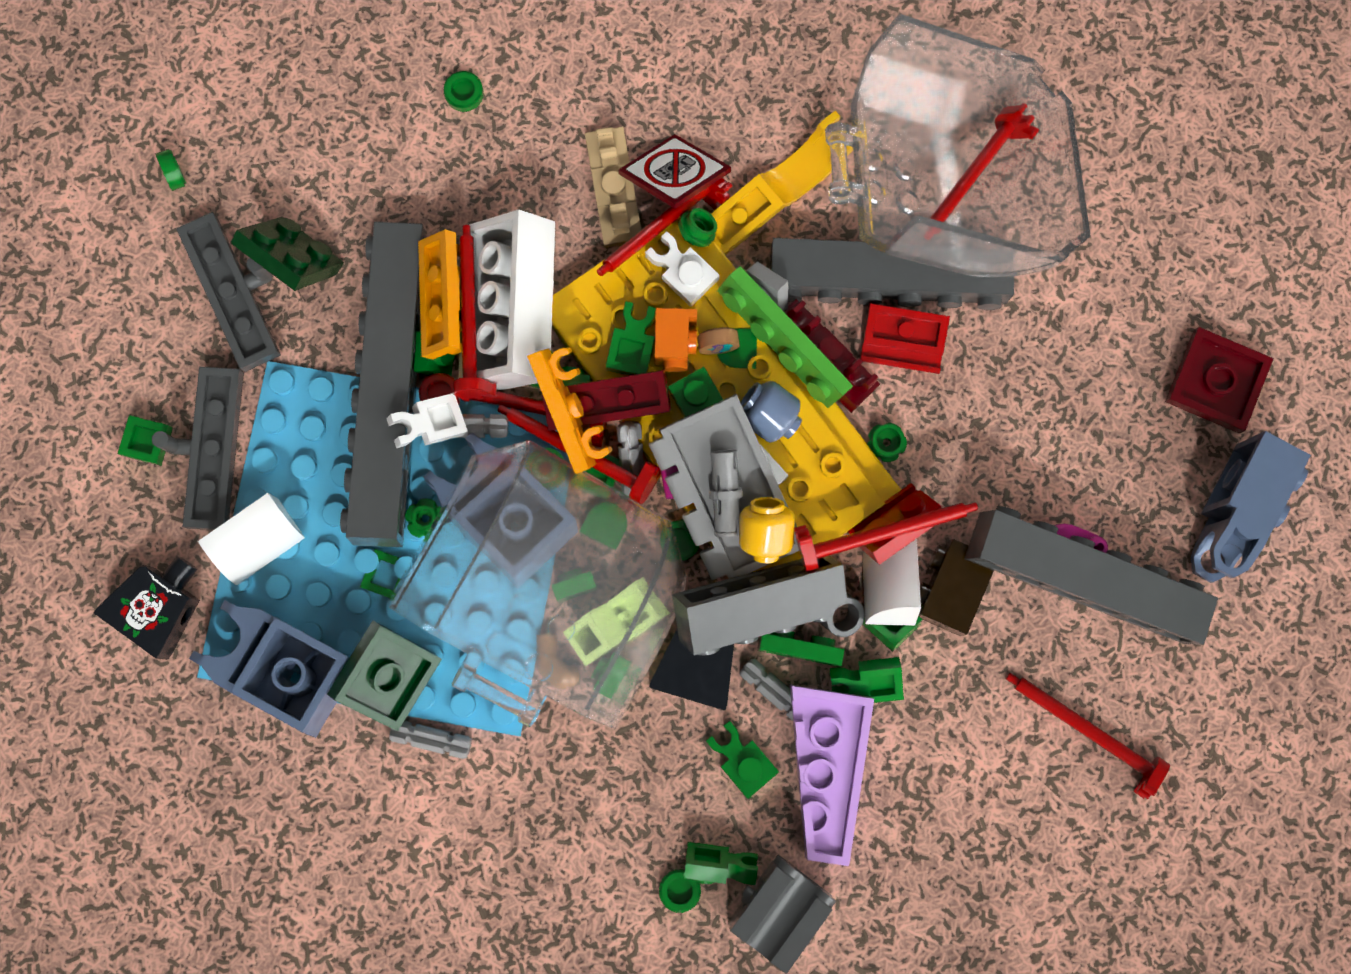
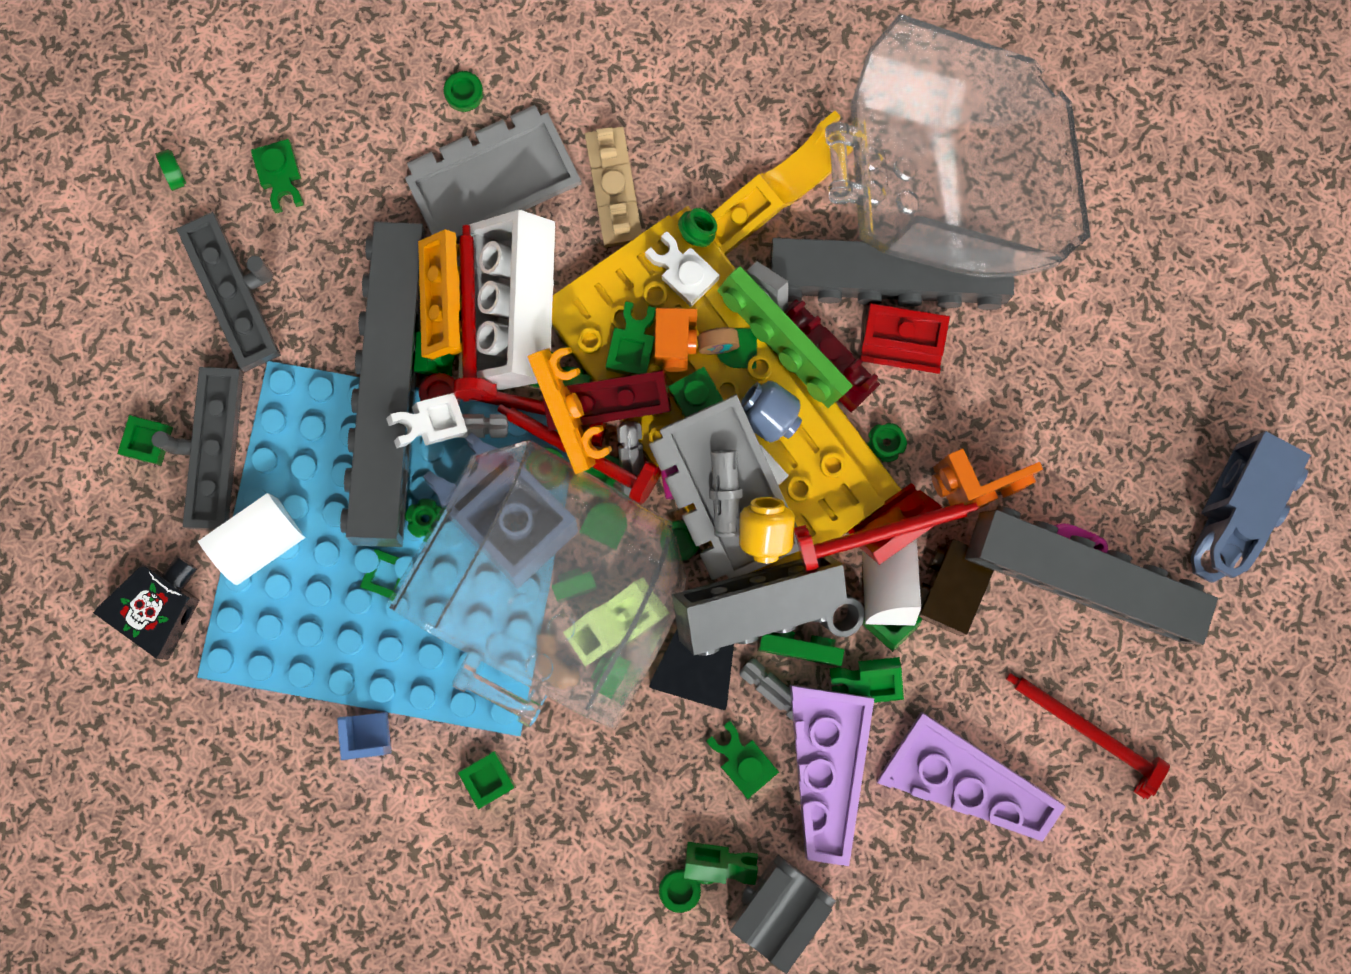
sand blue brick [189,600,349,738] -> none
dark green plate [231,217,344,291] -> none
plate [327,620,442,731] -> none
light grey axle [389,721,472,759] -> none
red piece [597,178,732,276] -> none
piece [618,134,731,209] -> none
red piece [923,103,1039,236] -> none
dark red plate [1165,327,1274,434] -> none
none -> green plate [251,139,304,213]
none -> medium blue panel [337,712,392,760]
none -> light grey hinge [405,105,582,242]
none -> green plate [458,751,516,810]
none -> lavender wing [877,711,1066,842]
none -> orange bracket [932,448,1043,514]

